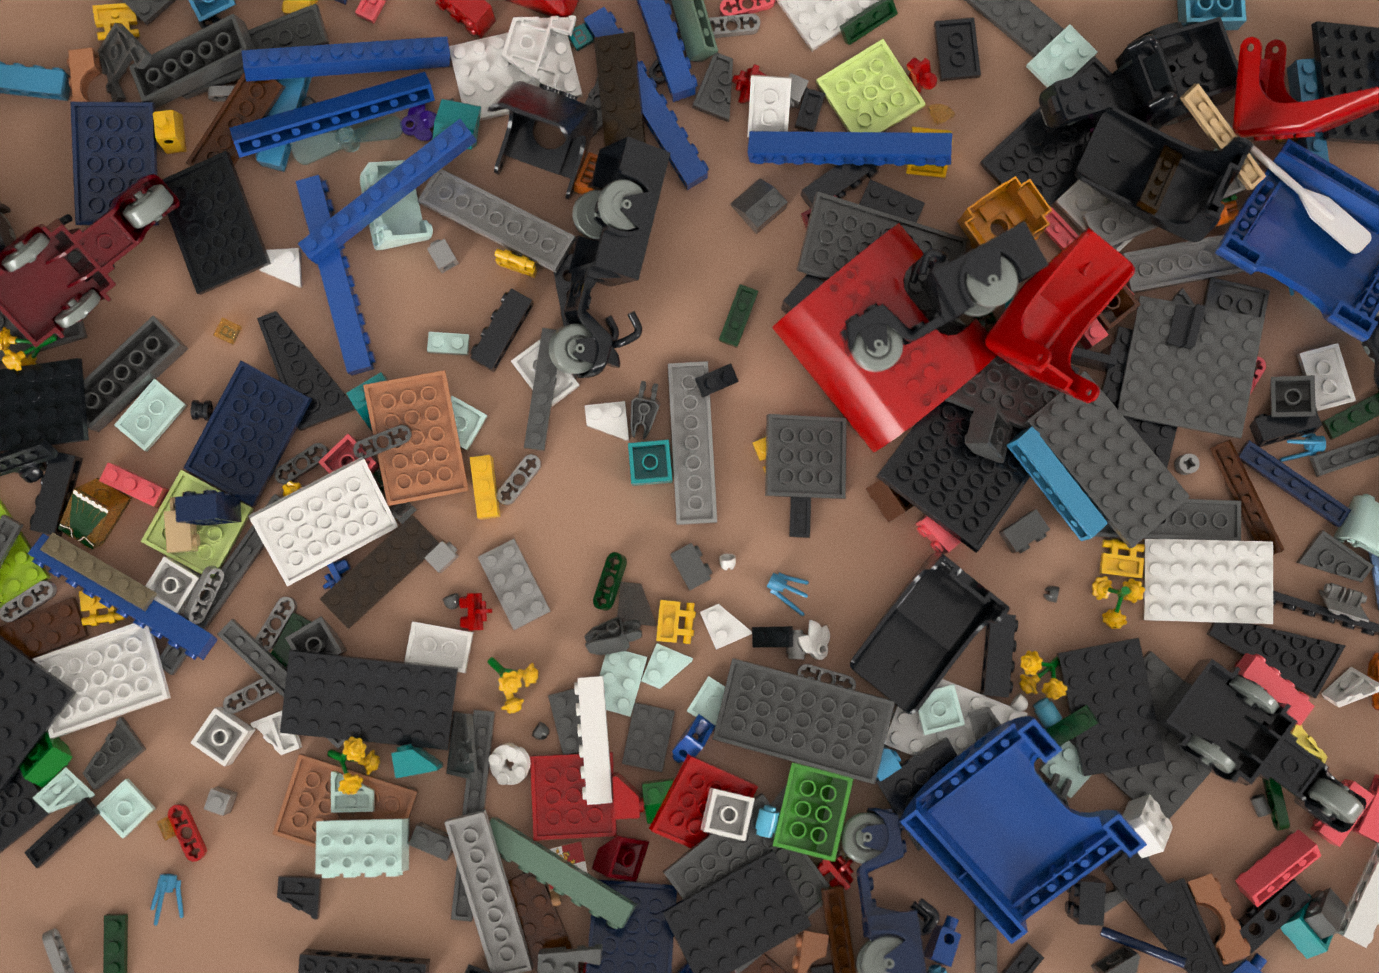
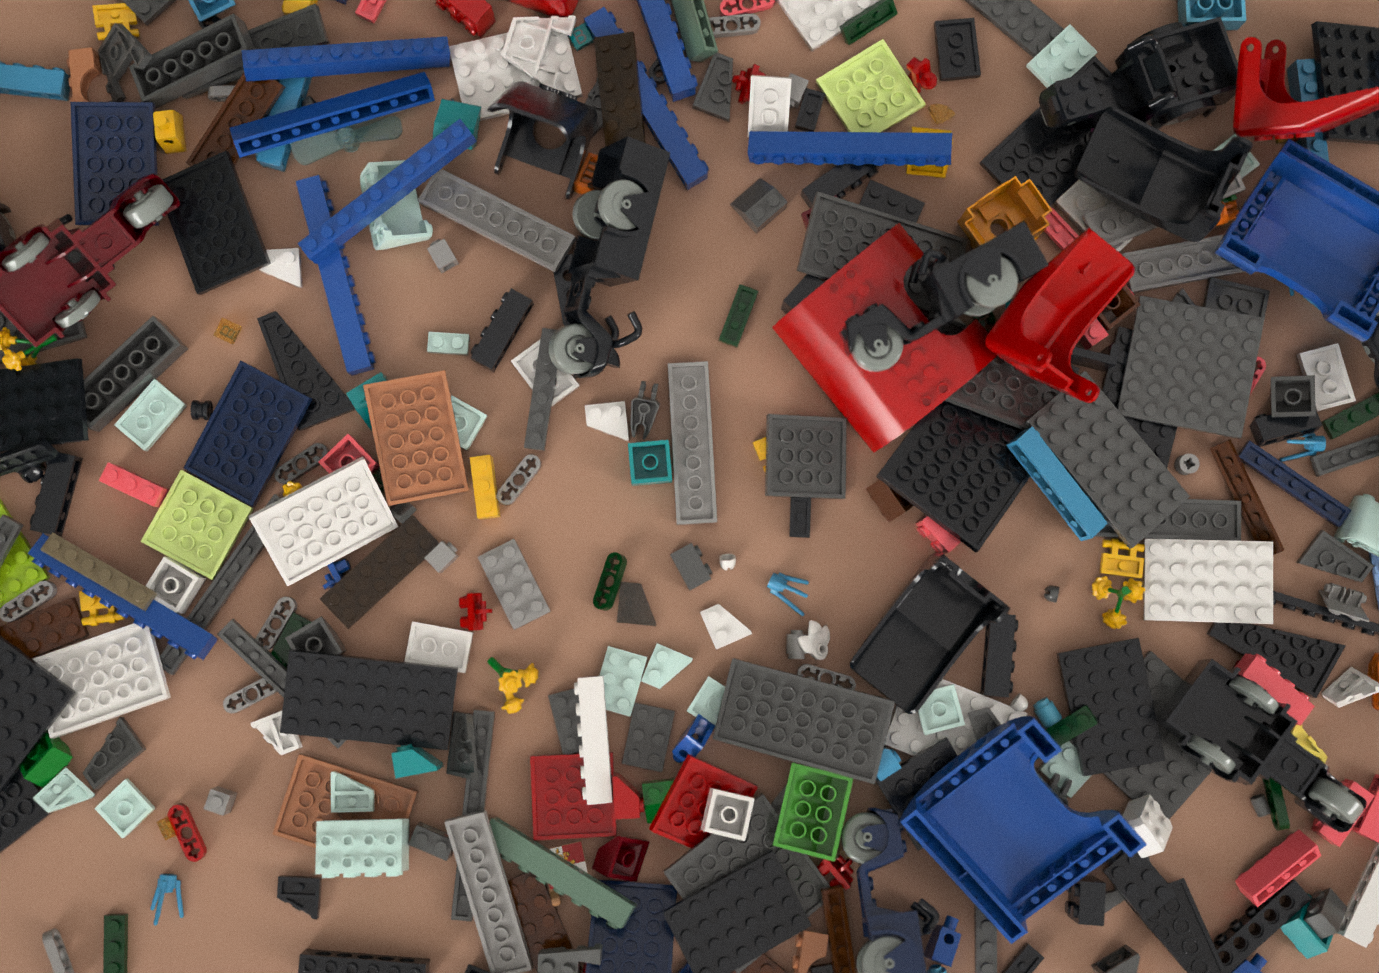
black plate [24,797,100,869] -> none
clear yellow slope [58,478,132,550] -> none
tan brick [164,497,200,554] -> none
dark blue brick [175,490,241,526] -> none
light grey beam [184,566,224,624] -> none
white brick [191,707,255,767] -> none
yellow plant [327,737,380,795] -> none
dark grey beam [353,425,412,459] -> none
dark purple plate [400,104,437,141] -> none
dark grey hinge [442,593,459,609] -> none
white plate [488,743,531,785] -> none
yellow plate [495,249,538,278] -> none
dark grey hinge [532,721,549,740] -> none
dark grey hinge [584,617,642,655] -> none
yellow plate [656,600,696,644] -> none
black plate [695,363,739,397] -> none
black plate [752,626,793,648] -> none
medium azure brick [755,805,780,838] -> none
dark grey slope [965,407,1013,463] -> none
dark grey brick [999,509,1050,554] -> none
yellow plant [1019,650,1068,700] -> none
dark blue piece [1100,926,1187,968] -> none
dark brown plate [1136,145,1183,215] -> none
black panel [1167,304,1205,349] -> none
tan plate [1180,83,1266,190] -> none
nougat arch [1186,873,1251,966] -> none
white piece [1226,121,1371,254] -> none

